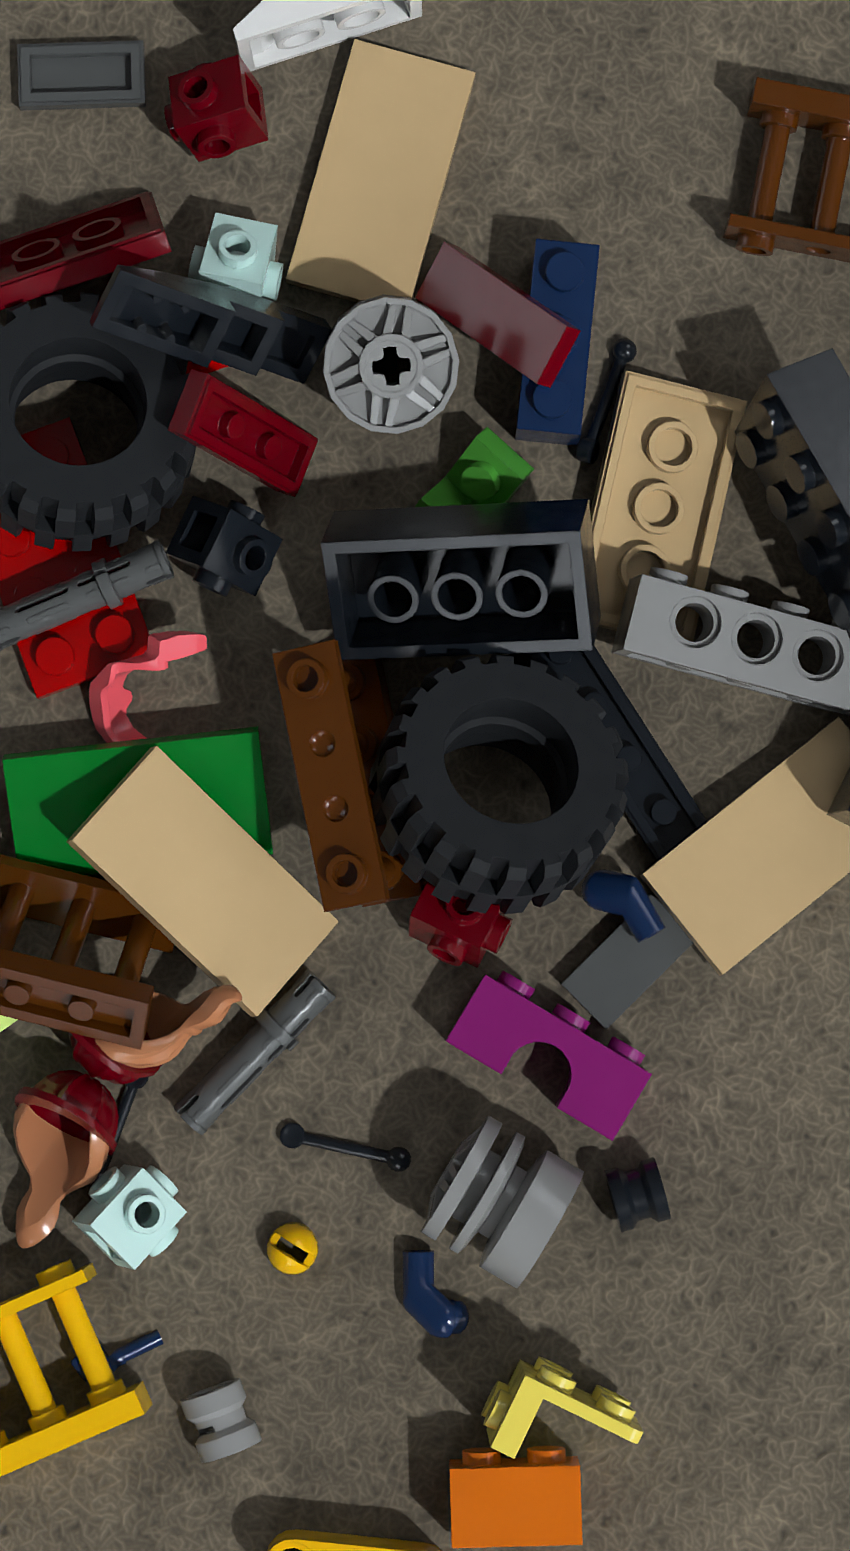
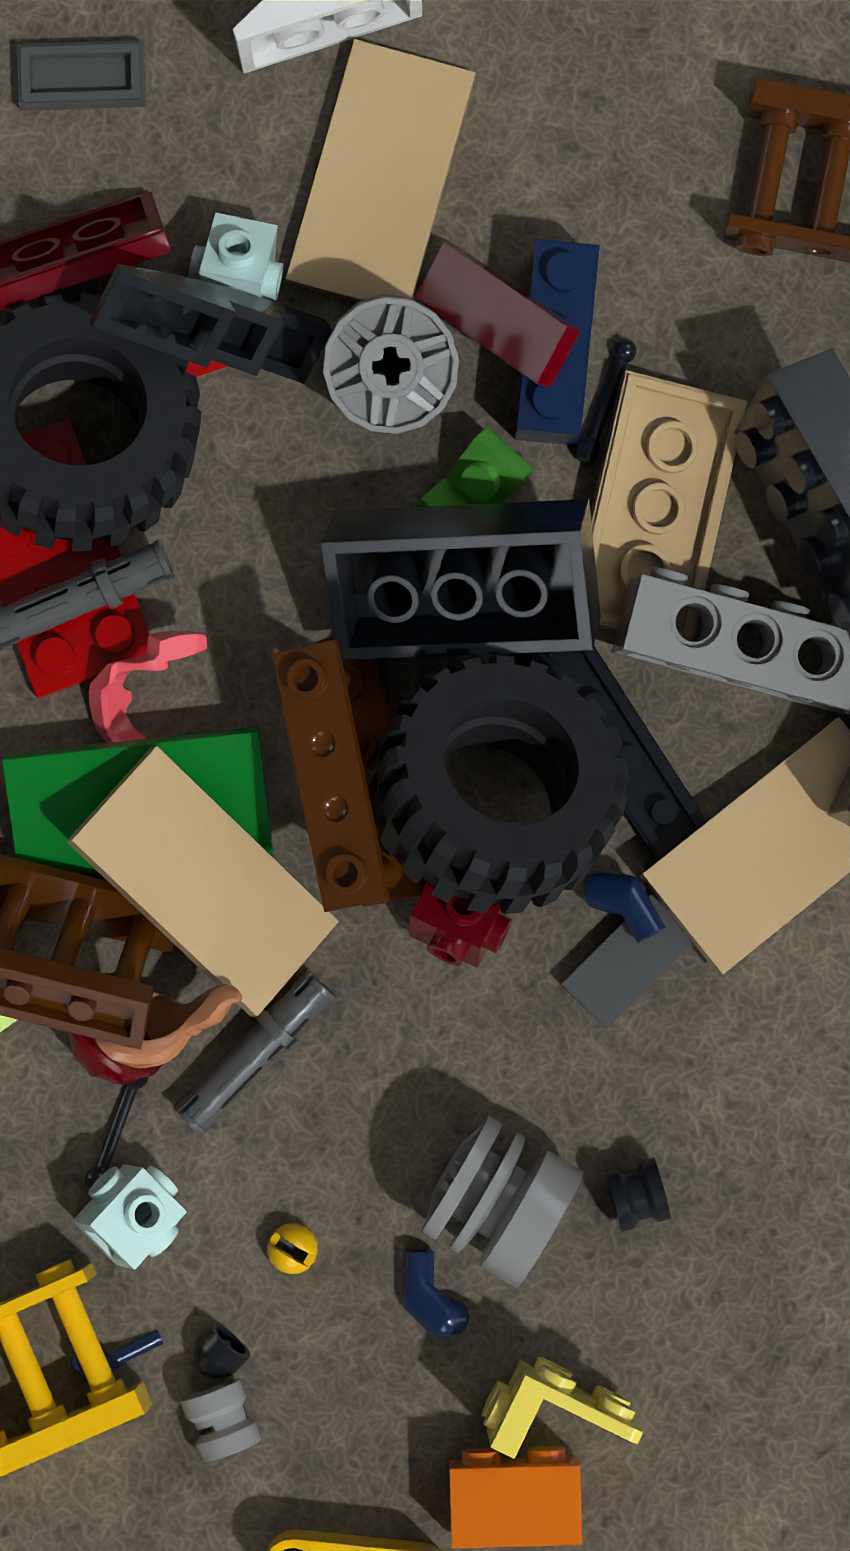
piece [13,1070,119,1249] -> none
dark red brick [164,54,269,162] -> none
black brick [165,496,283,597] -> none
dark red tile [168,369,318,497] -> none
black hinge [280,1123,411,1172] -> none
magenta arch [445,970,652,1141] -> none
none -> black hinge [194,1322,250,1379]

